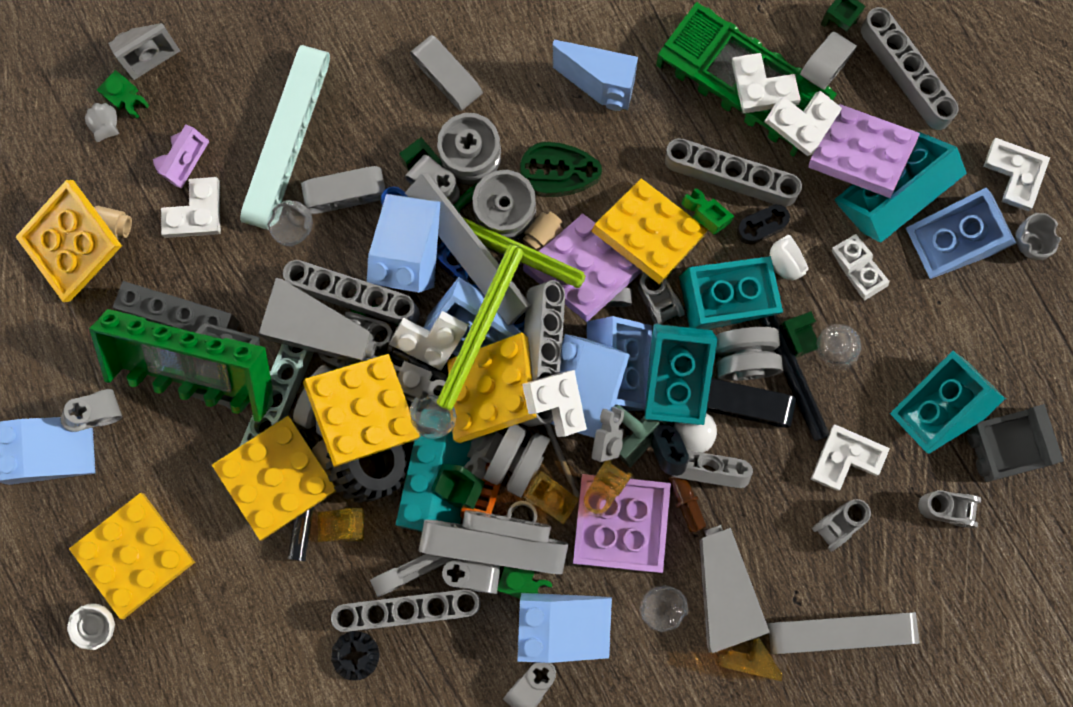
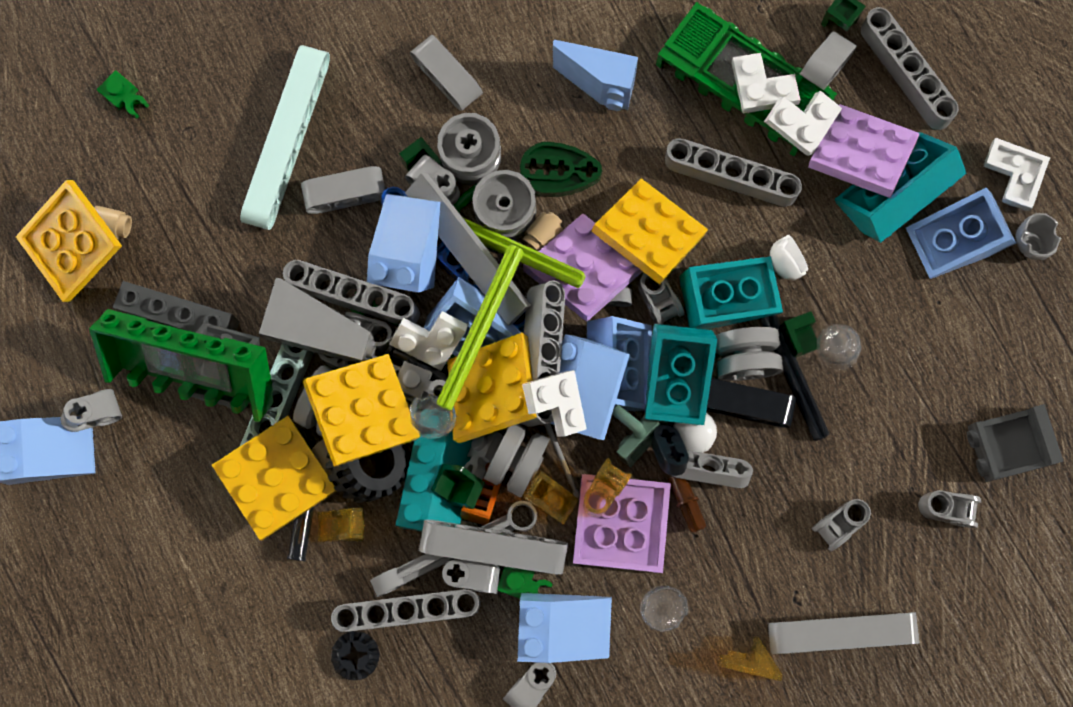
white hair [67,604,115,650] -> none
yellow plate [69,493,195,619] -> none
light grey animal [85,103,120,142] -> none
light grey slope [108,23,180,80] -> none
lavender tile [153,124,209,189] -> none
white plate [161,177,221,238] -> none
clear hair [267,200,313,247] -> none
light grey beam [462,510,551,542] -> none
light grey plate [592,406,624,462] -> none
green plate [681,188,734,235] -> none
light grey slope [699,525,770,653] -> none
black beam [737,204,790,245] -> none
white plate [811,424,890,491] -> none
white slope [832,234,889,301] -> none
teal slope [890,351,1006,454] -> none

